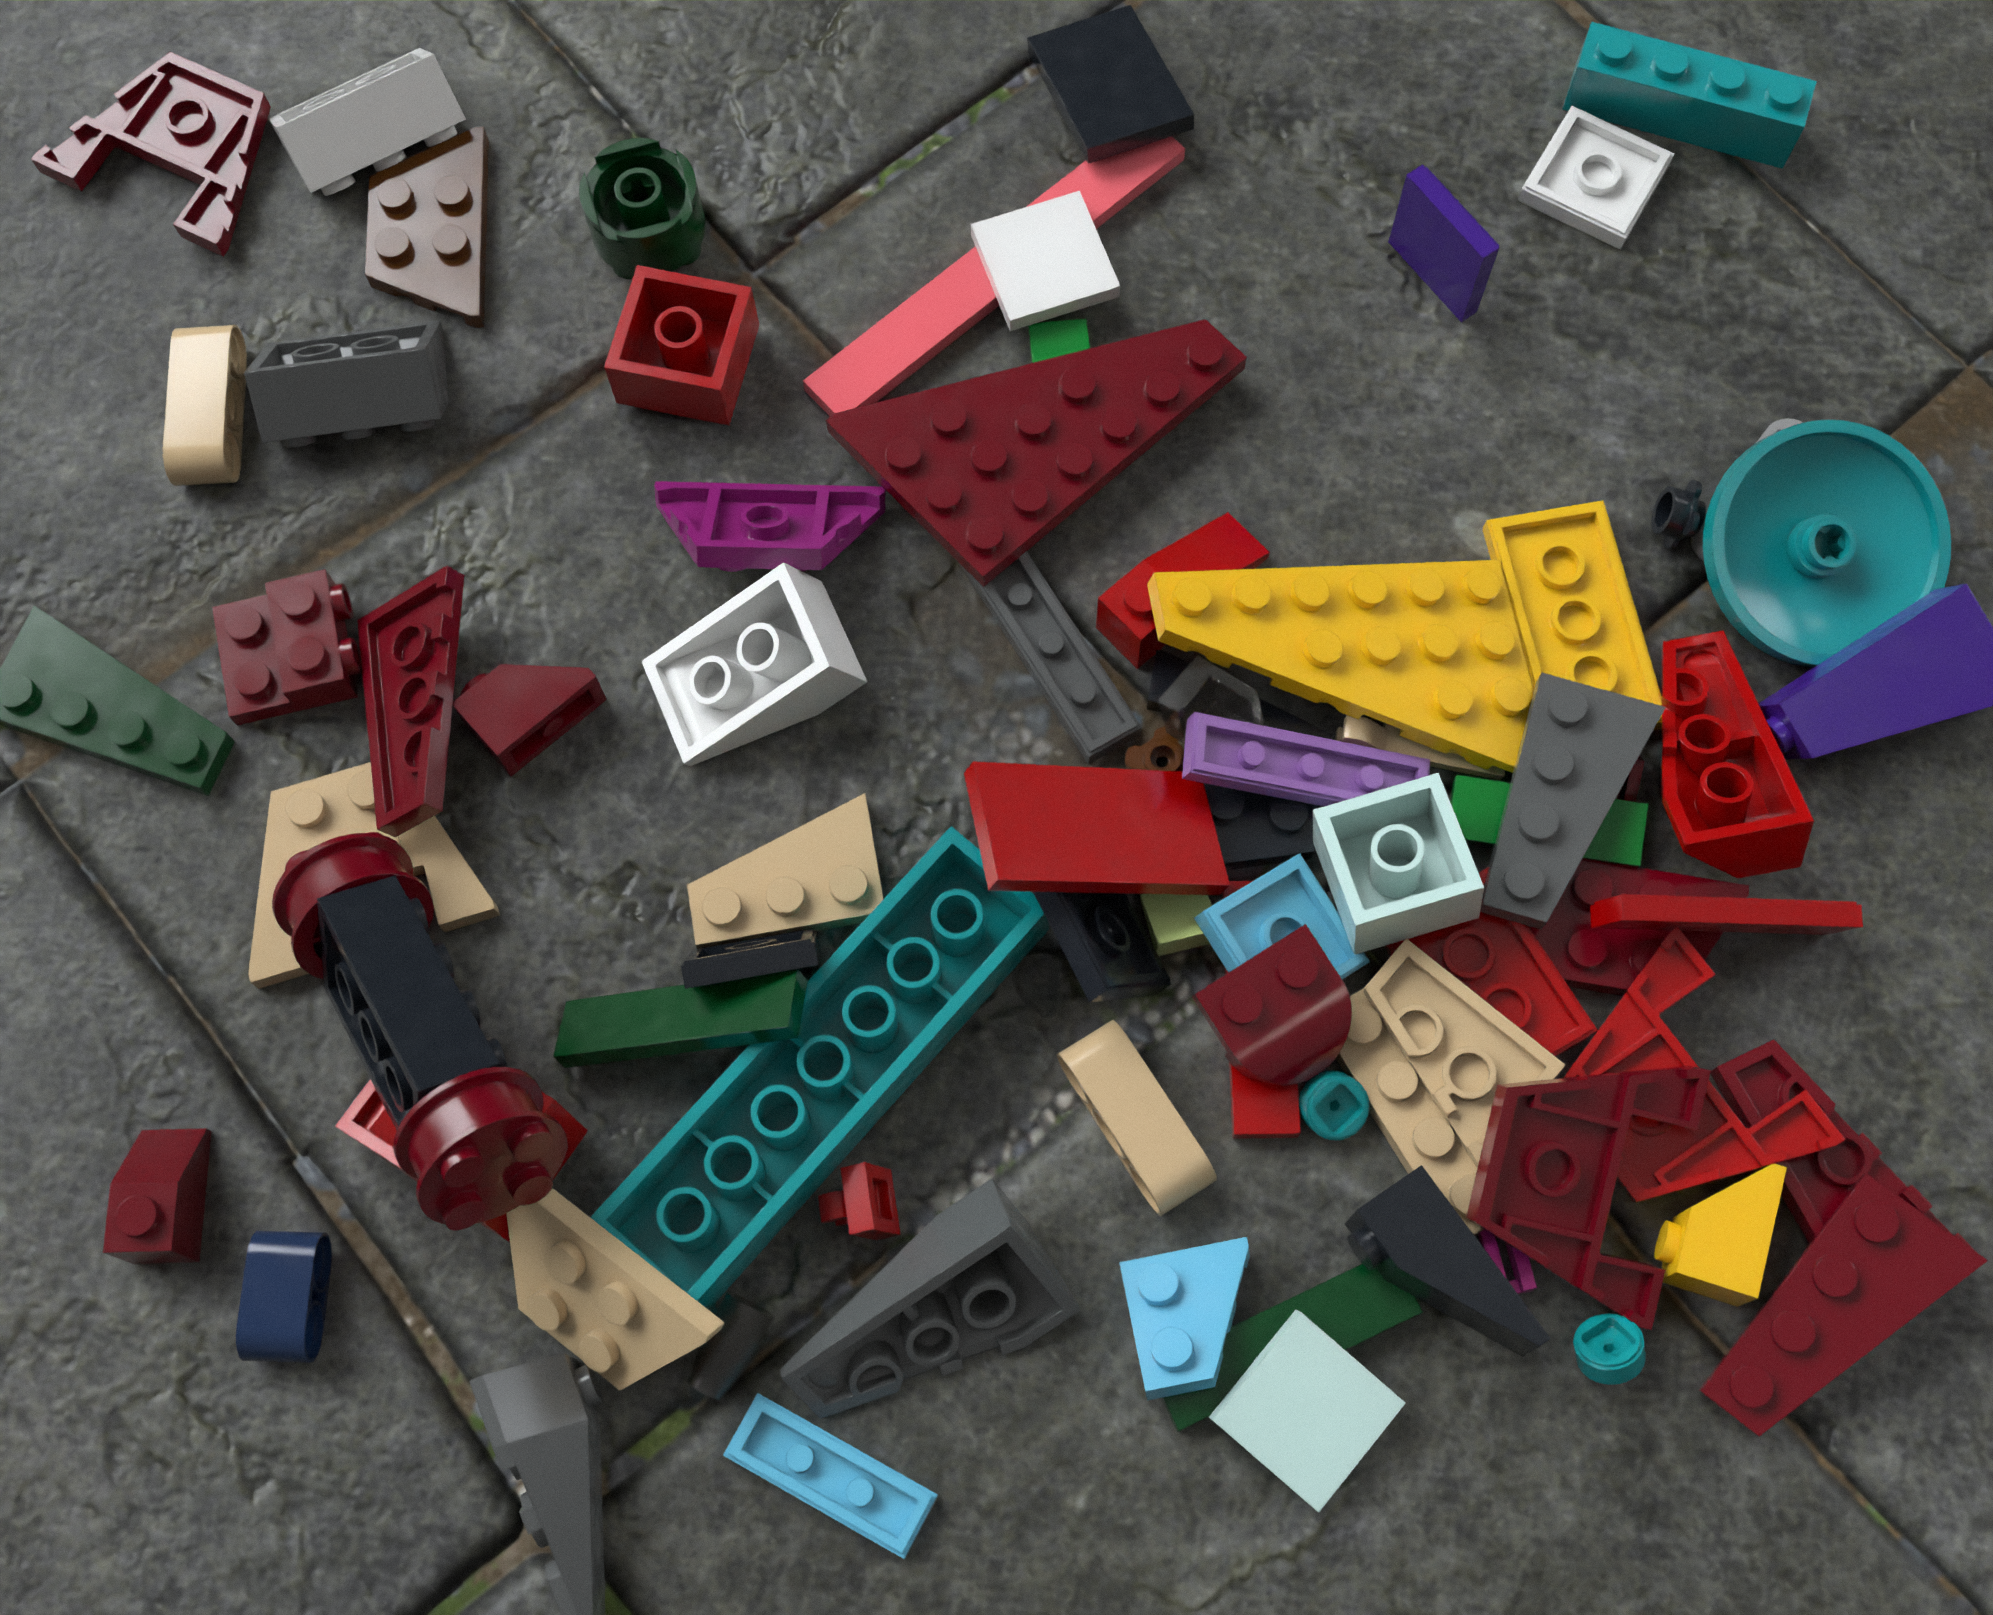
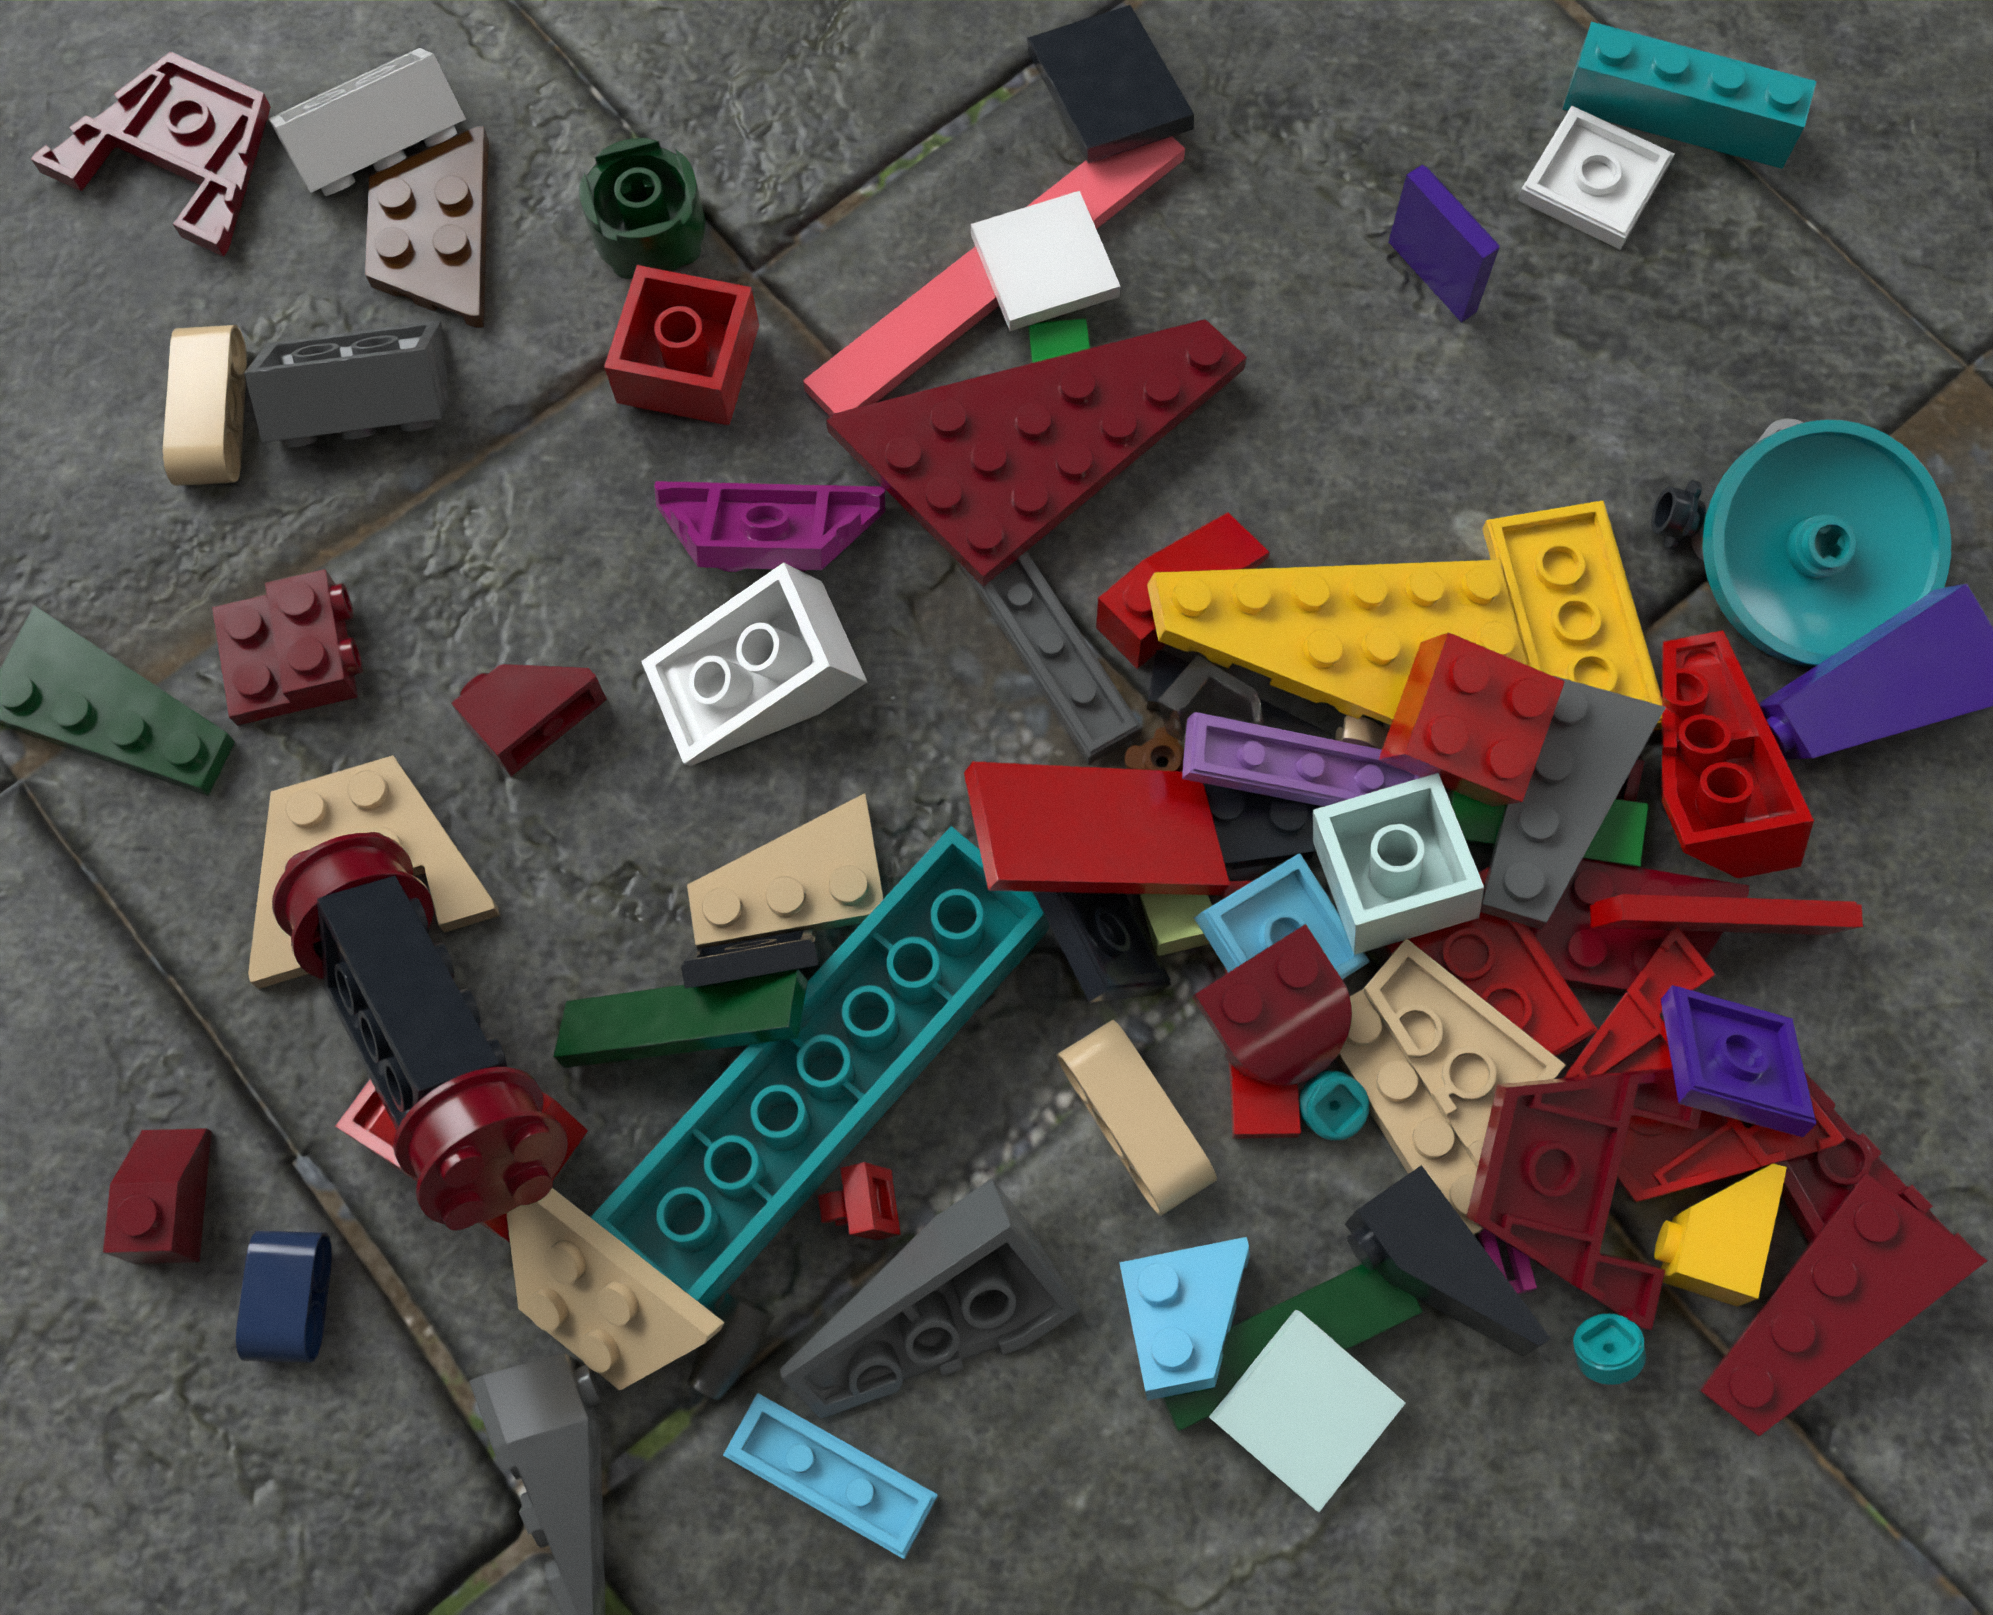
dark red wing [357,565,465,838] -> none
none -> red brick [1379,632,1565,807]
none -> dark purple tile [1661,985,1816,1137]

